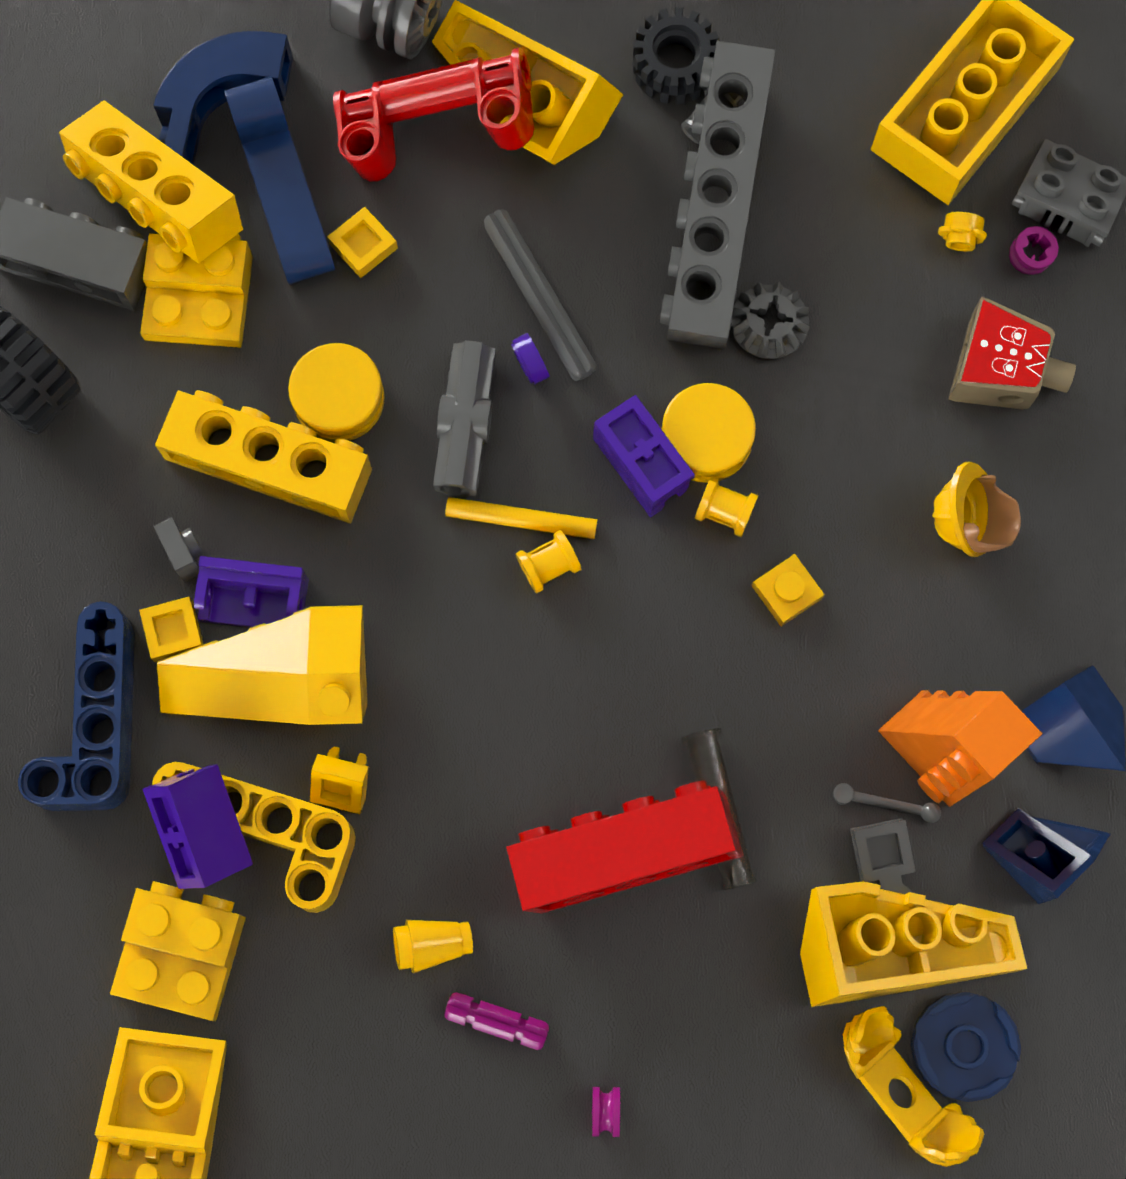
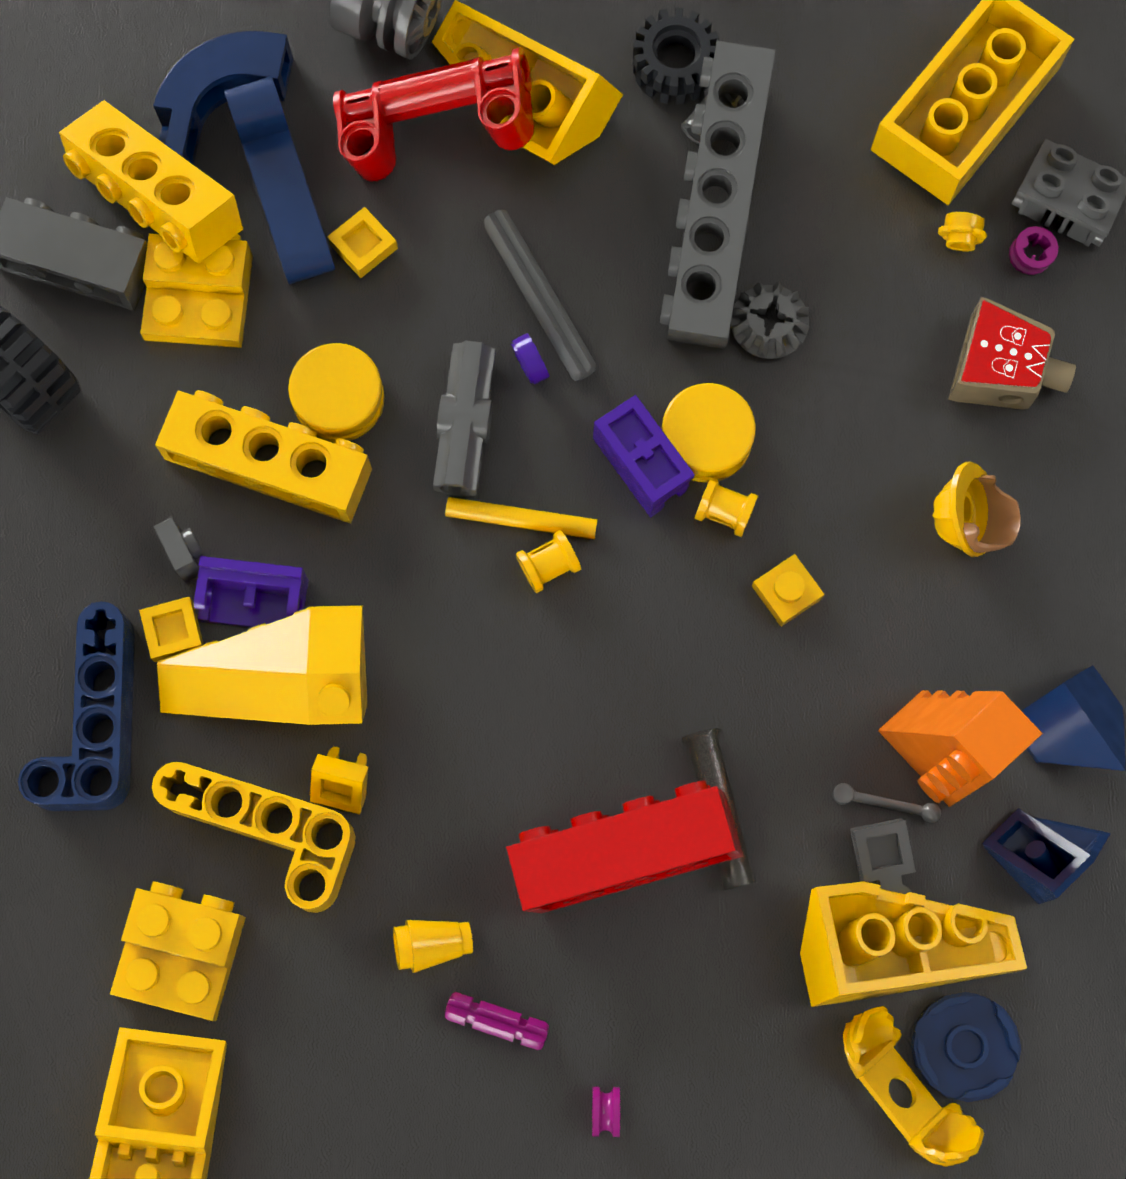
dark purple hinge [142,764,253,889] -> none

